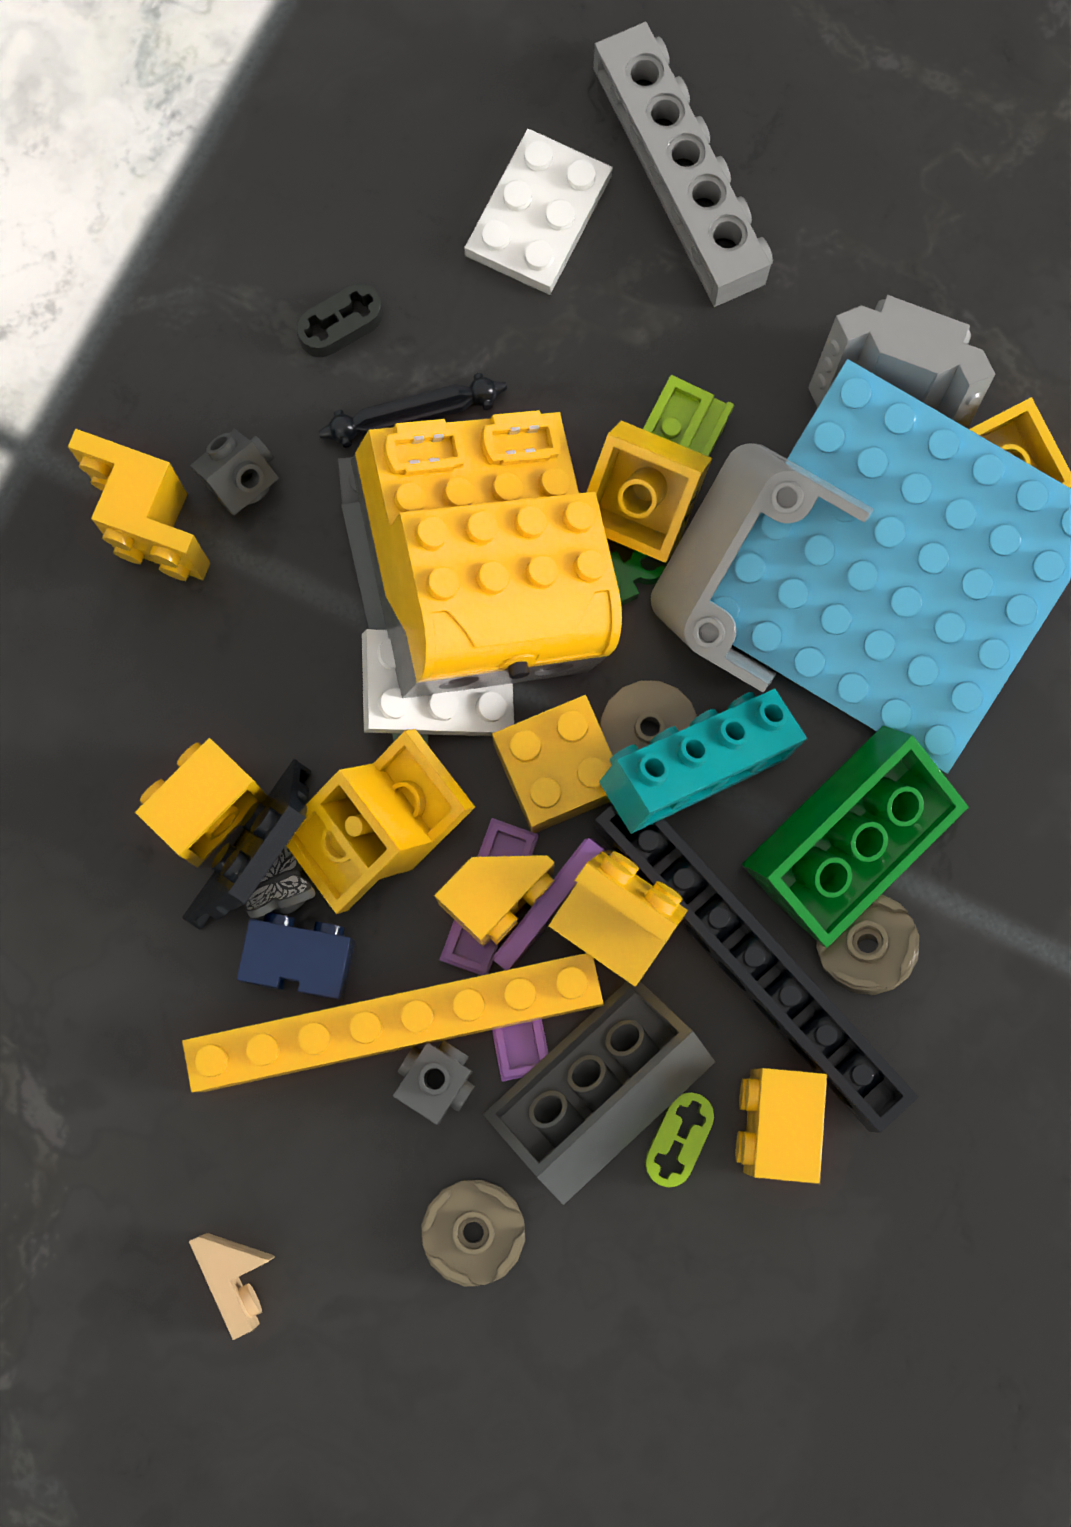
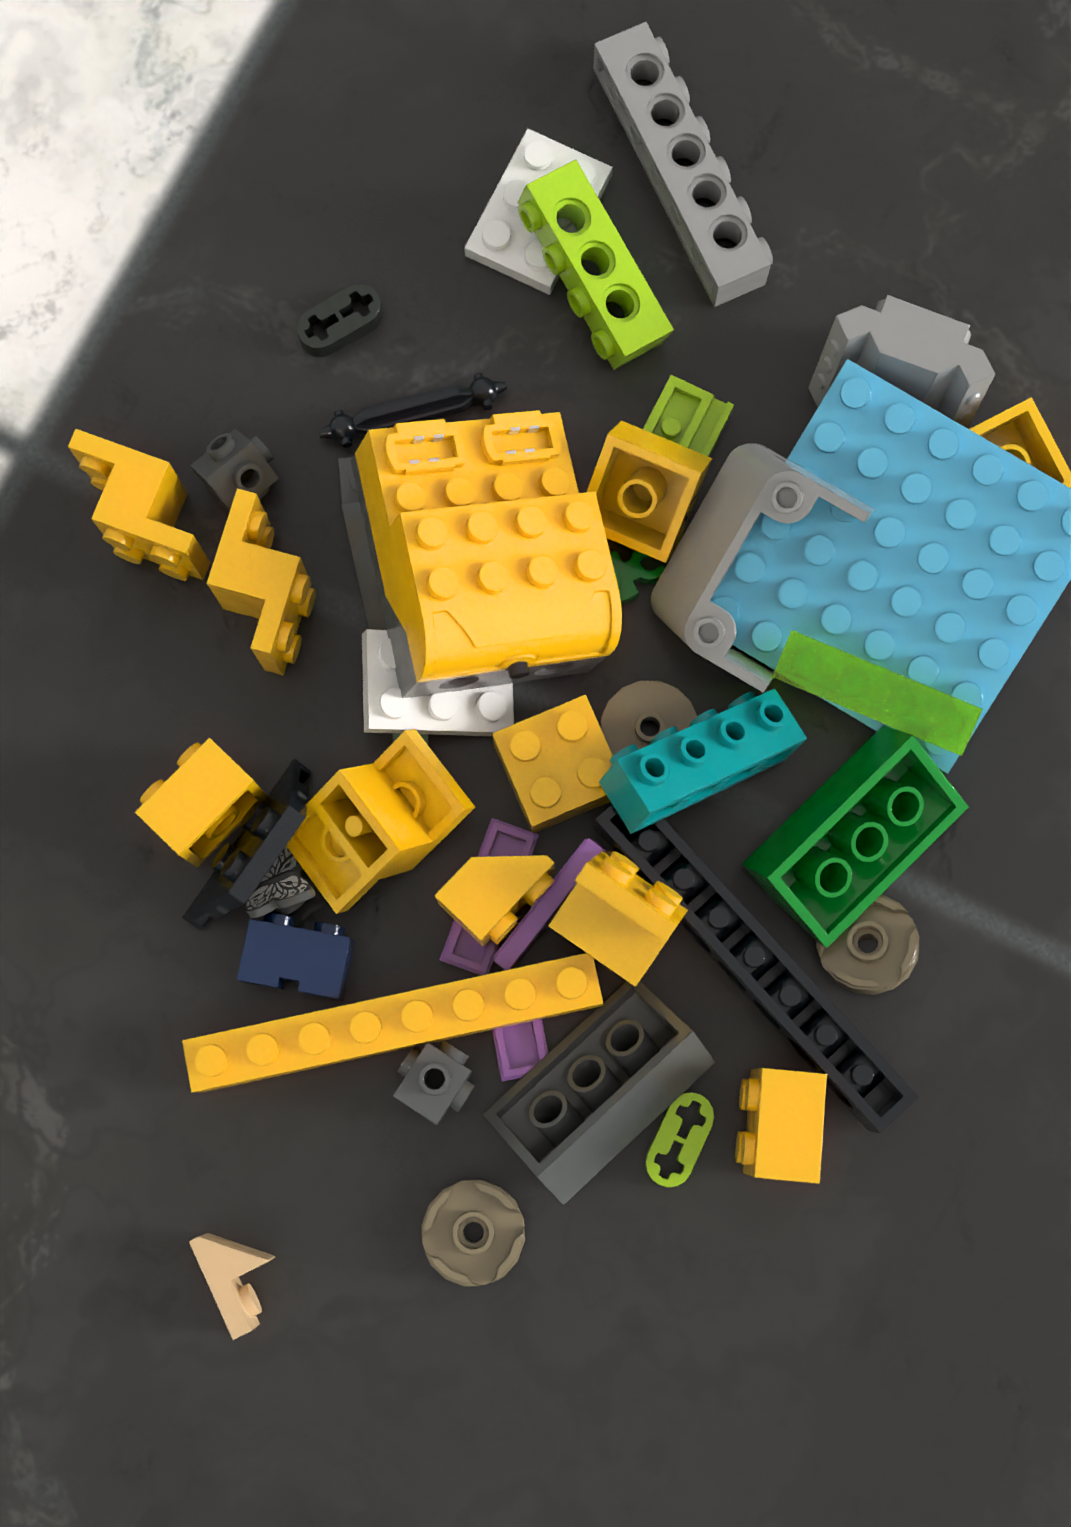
none -> yellow bracket [207,488,316,676]
none -> lime brick [517,159,674,370]
none -> clear neon green plate [772,630,983,756]

